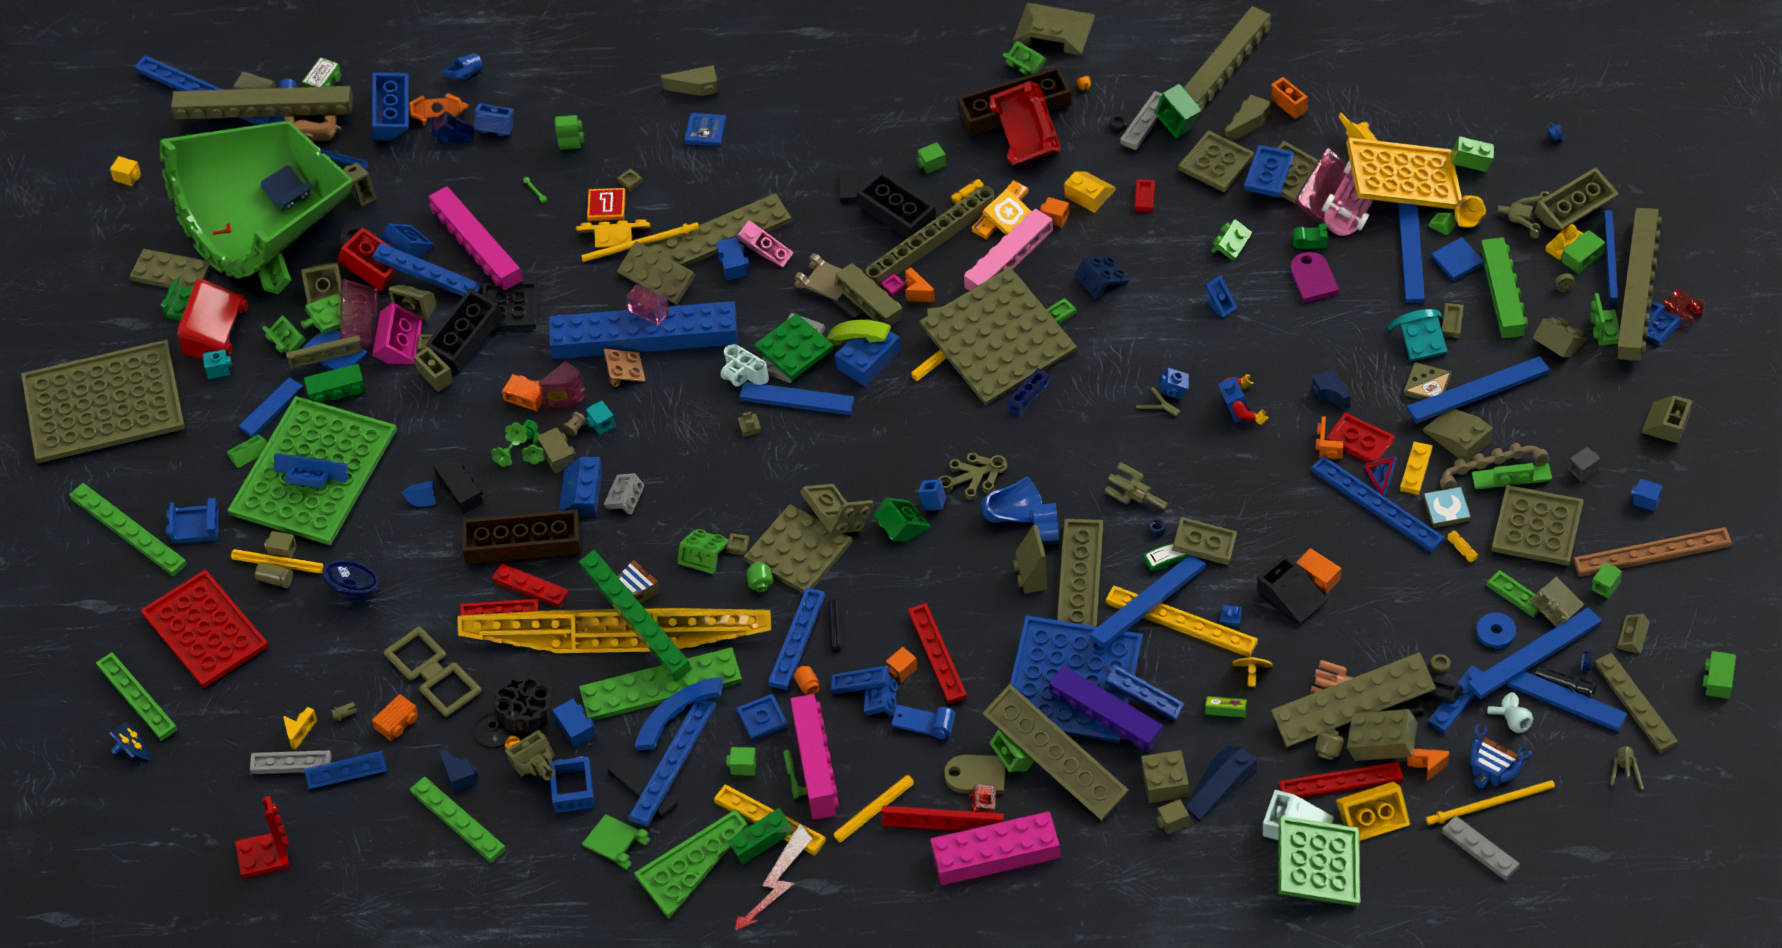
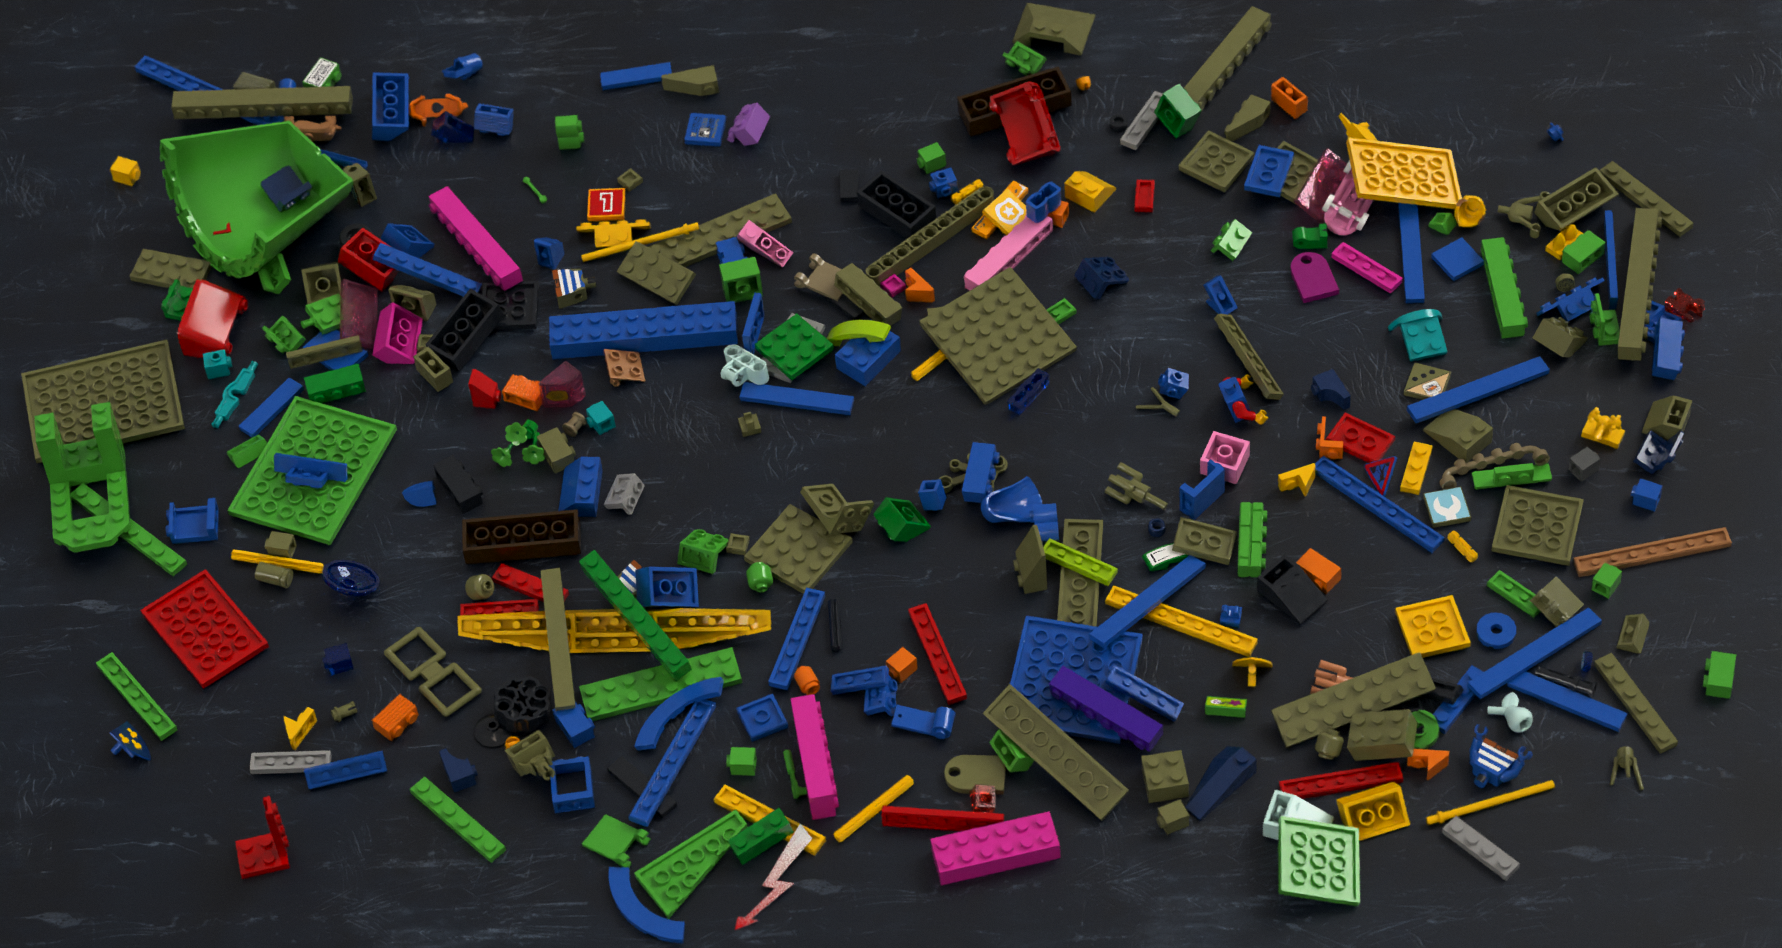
clear pink brick [626,284,669,325] -> none
olive tile [1430,654,1451,675] -> none
olive tile [1442,303,1464,338] -> none
bright green brick [1451,136,1494,172] -> none
none -> bright green bracket [34,402,131,553]
none -> teal piece [211,361,258,428]
none -> clear blue brick [322,643,354,675]
none -> olive head [465,574,494,600]
none -> red slope [468,369,501,409]
none -> blue slope [534,237,565,270]
none -> olive tile [540,568,576,711]
none -> torso [552,269,596,309]
none -> blue tile [600,62,672,90]
none -> blue tile [609,867,685,943]
none -> blue slope [635,567,699,609]
none -> bright green brick [719,257,763,303]
none -> medium lavender brick [727,103,770,146]
none -> blue tile [742,292,765,355]
none -> blue brick [929,167,958,198]
none -> blue brick [962,442,1000,503]
none -> blue brick [1026,181,1061,223]
none -> lime tile [1043,538,1118,586]
none -> blue panel [1179,460,1225,520]
none -> bright pink brick [1200,431,1250,484]
none -> olive plate [1214,313,1284,400]
none -> bright green brick [1238,502,1267,577]
none -> yellow slope [1278,463,1316,497]
none -> dark pink plate [1331,242,1402,294]
none -> yellow plate [1395,595,1471,658]
none -> bright green plate [1412,710,1439,750]
none -> blue bracket [1536,277,1605,321]
none -> yellow piece [1581,407,1625,449]
none -> olive plate [1600,161,1694,237]
none -> dark blue bracket [1633,430,1684,474]
none -> blue brick [1652,318,1685,380]

